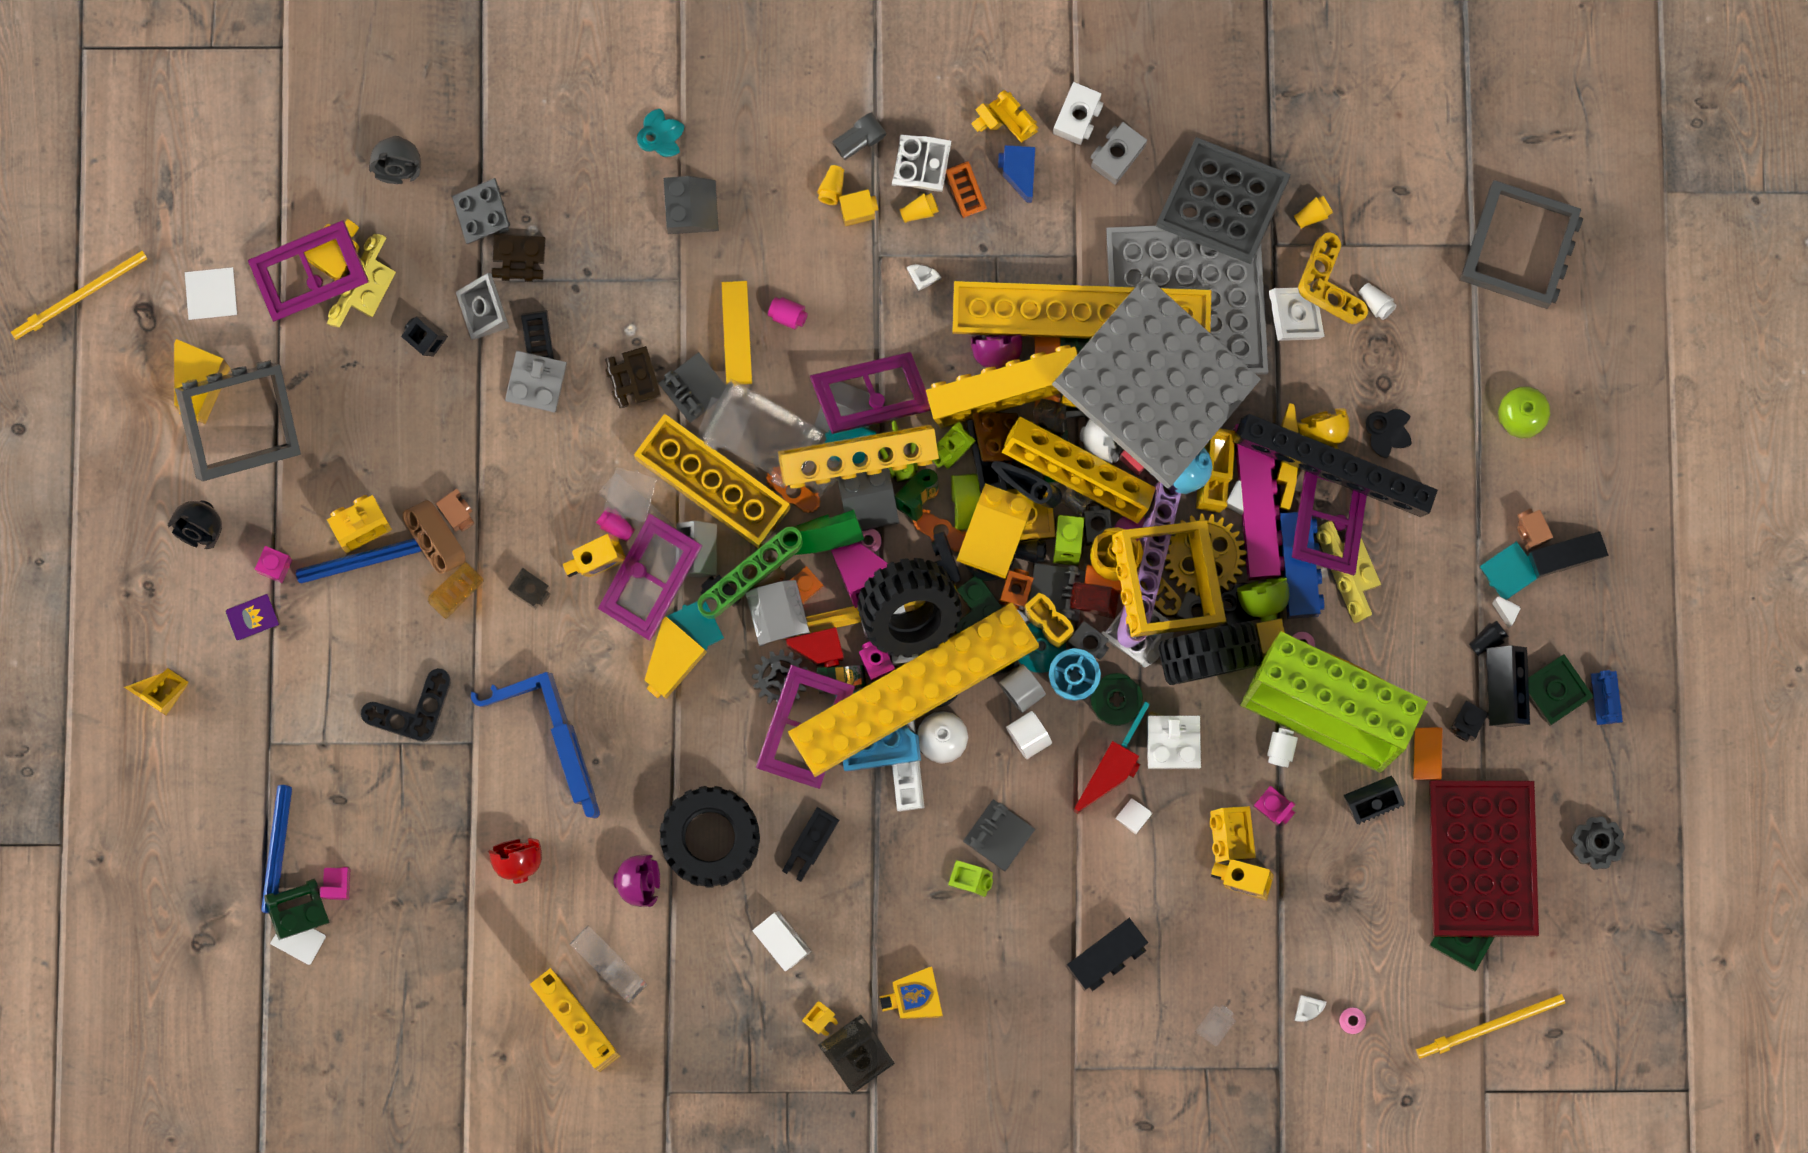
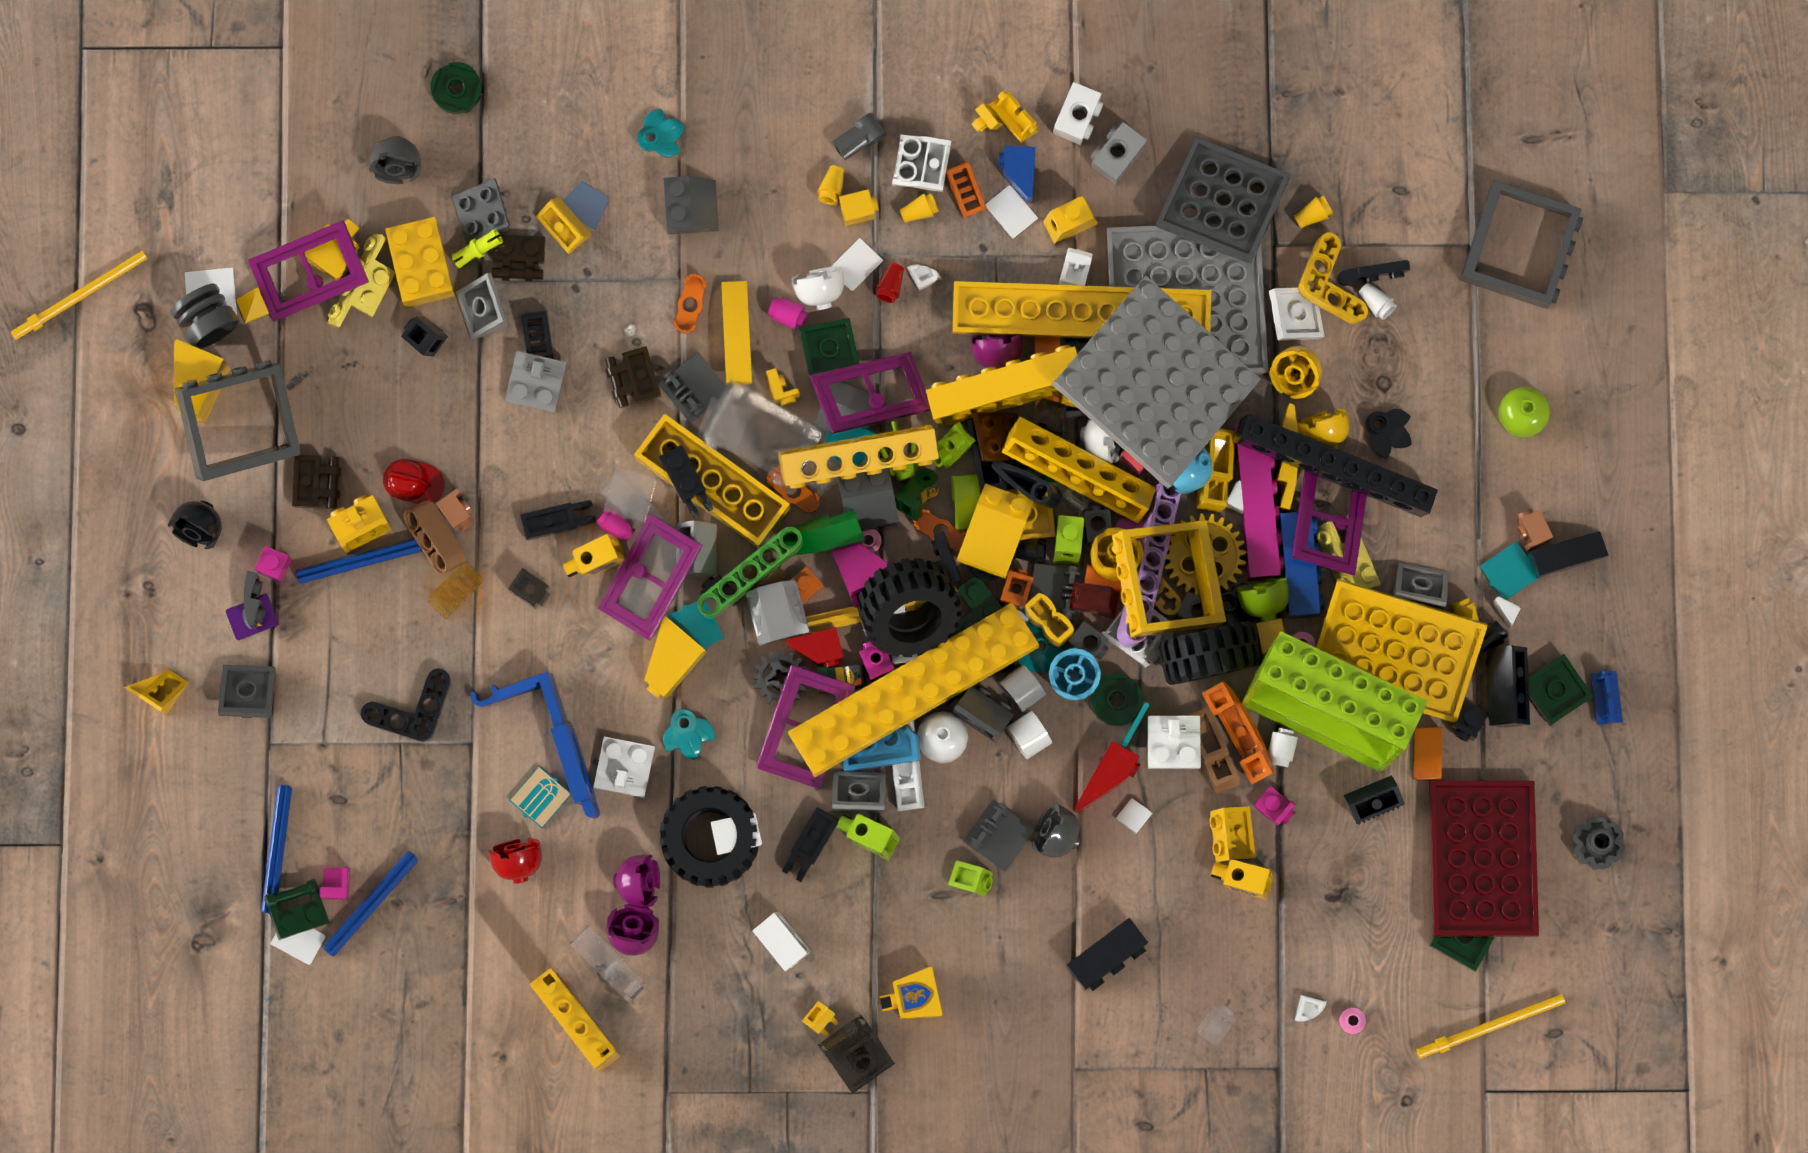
none -> dark grey wheel [171,283,240,349]
none -> dark grey hinge [218,665,276,718]
none -> yellow slope [236,288,269,323]
none -> dark grey slope [244,571,266,630]
none -> dark brown plate [292,455,341,509]
none -> blue axle [323,851,418,956]
none -> red piece [383,459,445,504]
none -> yellow brick [385,217,455,308]
none -> dark green plate [430,62,482,114]
none -> neon yellow pin [451,229,503,268]
none -> piece [509,766,571,828]
none -> black hinge [520,500,596,541]
none -> yellow slope [535,197,592,254]
none -> sand blue sticker [563,181,609,230]
none -> white hinge [593,736,655,798]
none -> magenta cylinder [607,904,659,956]
none -> black hinge [659,444,713,519]
none -> teal plate [663,709,715,760]
none -> orange piece [674,273,706,334]
none -> white sticker [711,813,762,855]
none -> yellow bracket [766,368,800,406]
none -> white cylinder [791,266,844,310]
none -> dark green plate [799,318,859,379]
none -> white sticker [831,238,884,291]
none -> light grey slope [832,771,886,813]
none -> lime torso [837,814,900,861]
none -> red cone [875,263,904,303]
none -> dark grey slope [953,686,1014,743]
none -> white sticker [985,185,1038,239]
none -> dark grey cylinder [1032,804,1081,858]
none -> yellow torso [1043,196,1098,245]
none -> white bracket [1059,248,1093,286]
none -> medium nougat slope [1187,707,1240,794]
none -> orange slope [1202,681,1274,785]
none -> yellow cylinder [1269,346,1323,399]
none -> yellow plate [1316,579,1488,722]
none -> black hinge [1337,260,1410,287]
none -> light grey slope [1392,562,1449,610]
none -> yellow cone [1450,596,1479,621]

